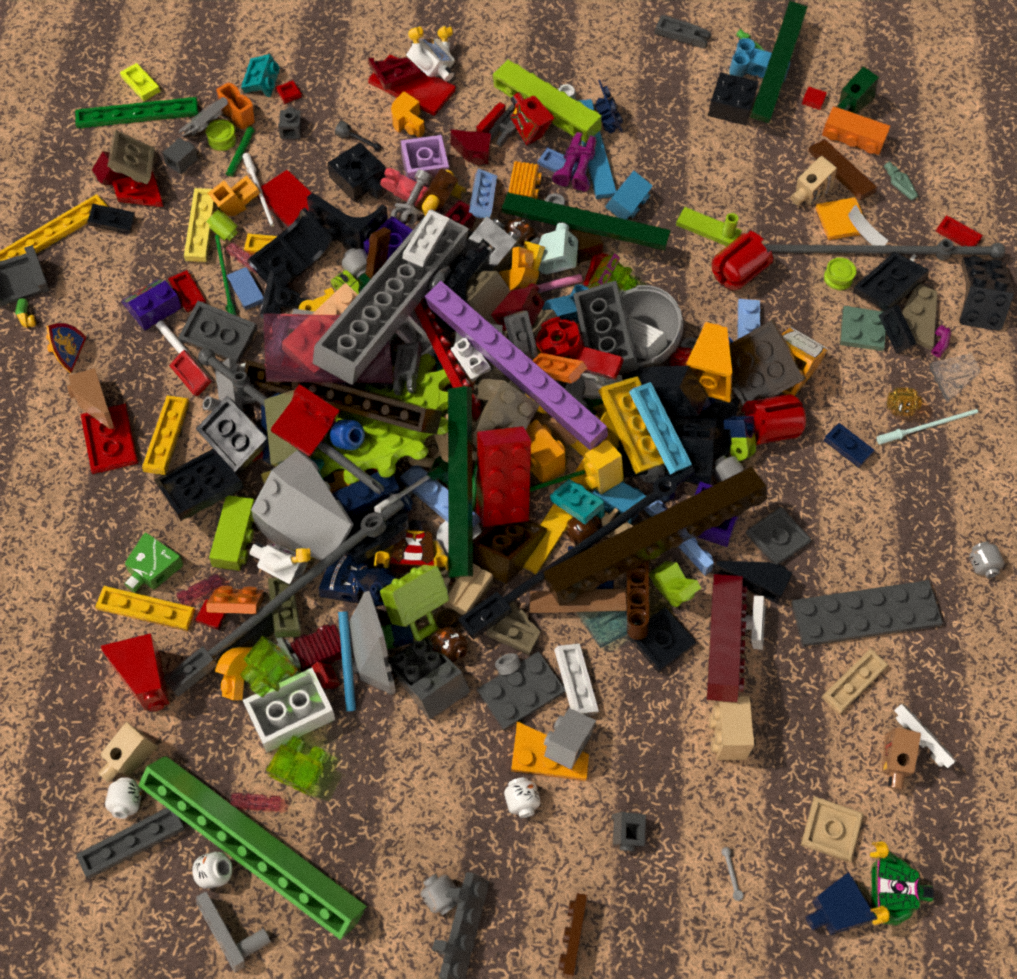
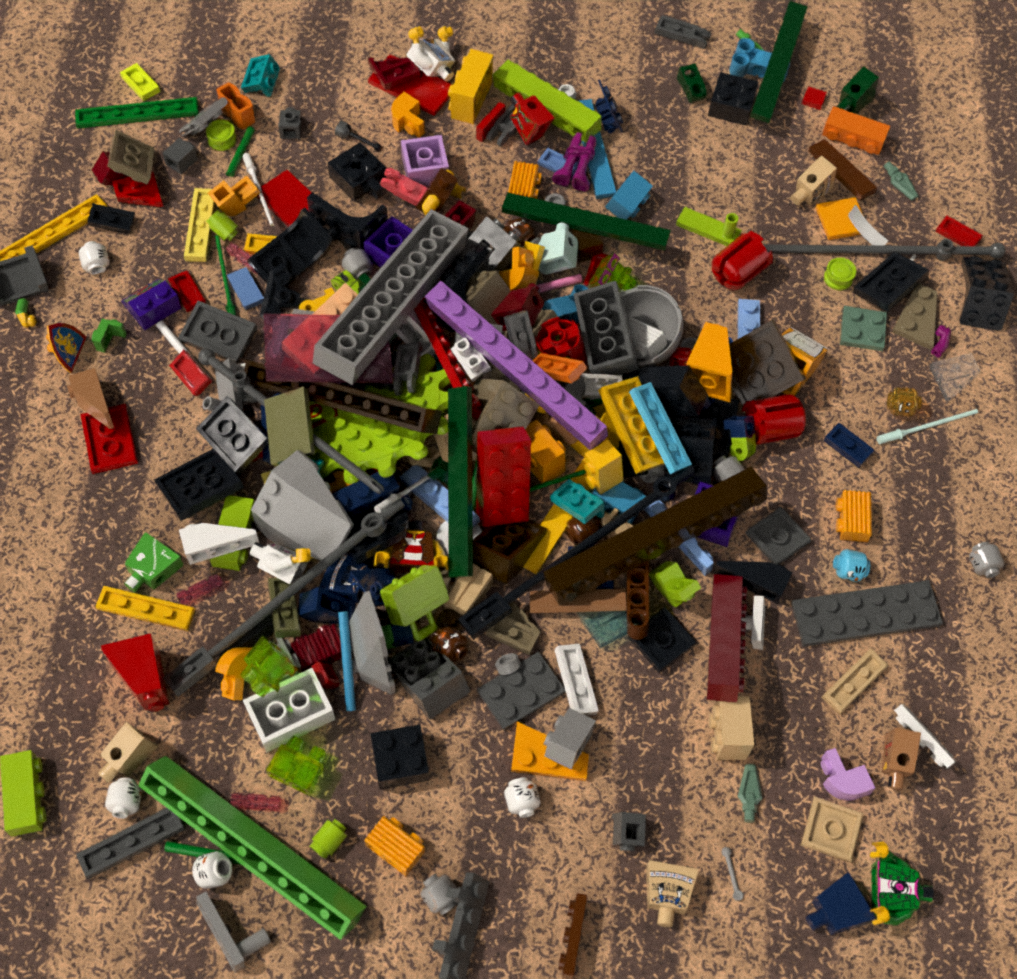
yellow tile [142,395,189,475] -> none
red tile [195,599,227,630] -> none
orange plate [207,586,264,614] -> none
red bracket [271,384,340,456] -> none
red tile [275,80,302,104] -> none
blue head [330,419,365,451] -> none
reddish brown plate [365,227,391,279] -> none
light grey bar [391,169,433,225] -> none
white plate [402,210,449,267] -> none
dark grey arm [428,265,451,290] -> none
dark red slope [450,129,491,165] -> none
light blue plate [469,168,497,218] -> none
red tile [575,346,624,380] -> none
black plate [878,305,917,354] -> none
none -> lime brick [0,750,46,837]
none -> white head [79,241,110,275]
none -> bright green bracket [92,319,127,353]
none -> green bar [164,841,241,865]
none -> white slope [179,523,260,565]
none -> dark blue slope [298,587,355,624]
none -> lime brick [309,819,347,859]
none -> light orange brick [364,816,425,876]
none -> black brick [371,724,430,790]
none -> yellow brick [448,49,493,125]
none -> tan torso [646,860,698,927]
none -> dark green leg [676,63,706,103]
none -> sand green piece [737,764,762,823]
none -> lavender brick [821,748,875,801]
none -> medium azure head [833,549,871,582]
none -> light orange brick [835,490,872,542]

